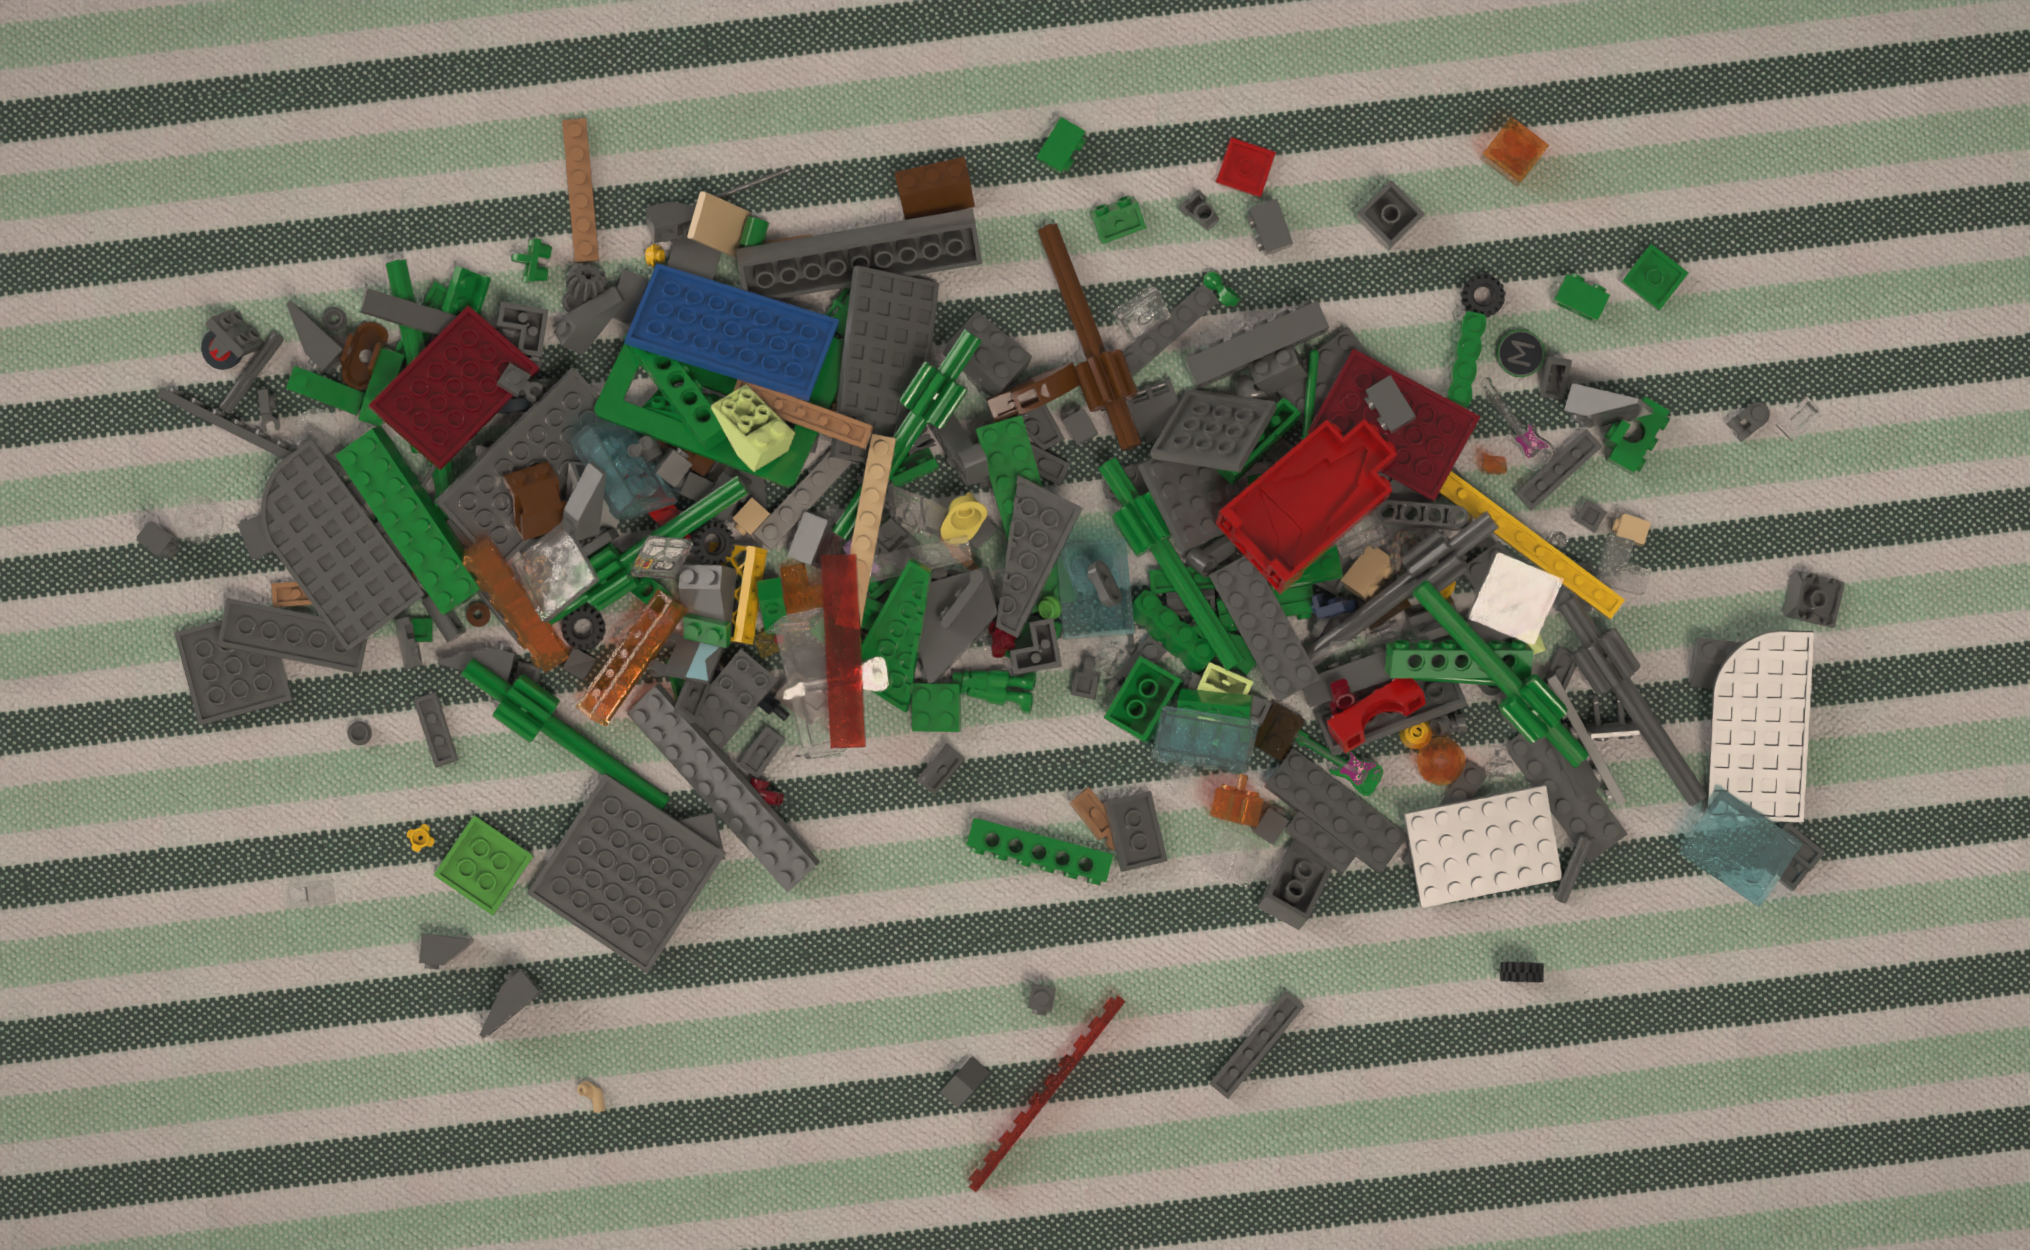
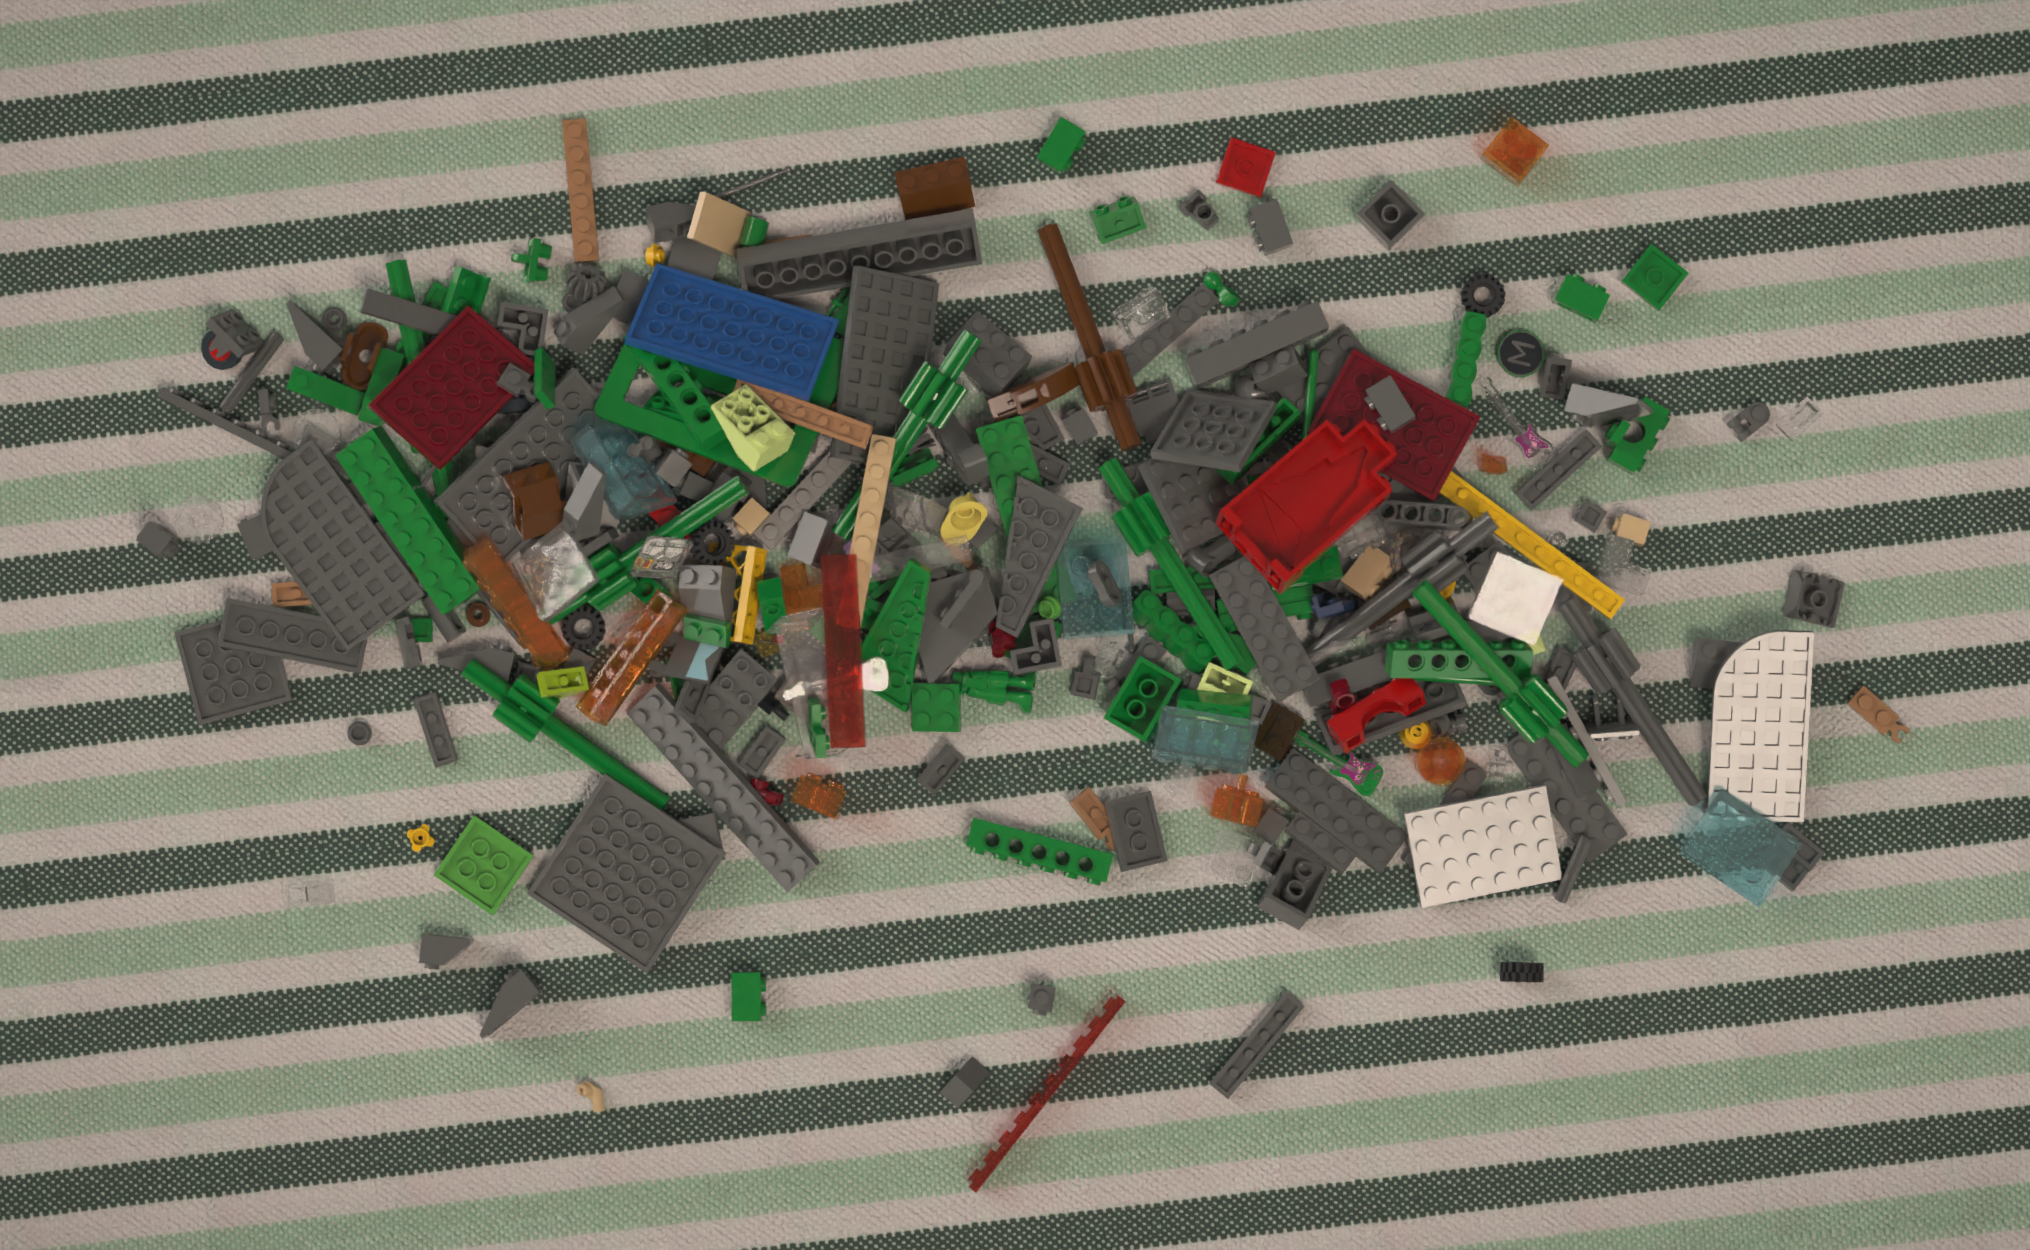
none -> green tile [534,347,556,410]
none -> lime slope [536,666,589,699]
none -> green brick [731,972,767,1021]
none -> clear orange brick [791,772,848,820]
none -> green plate [808,697,830,758]
none -> dark grey plate [1247,841,1284,875]
none -> medium nougat plate [1847,685,1910,743]

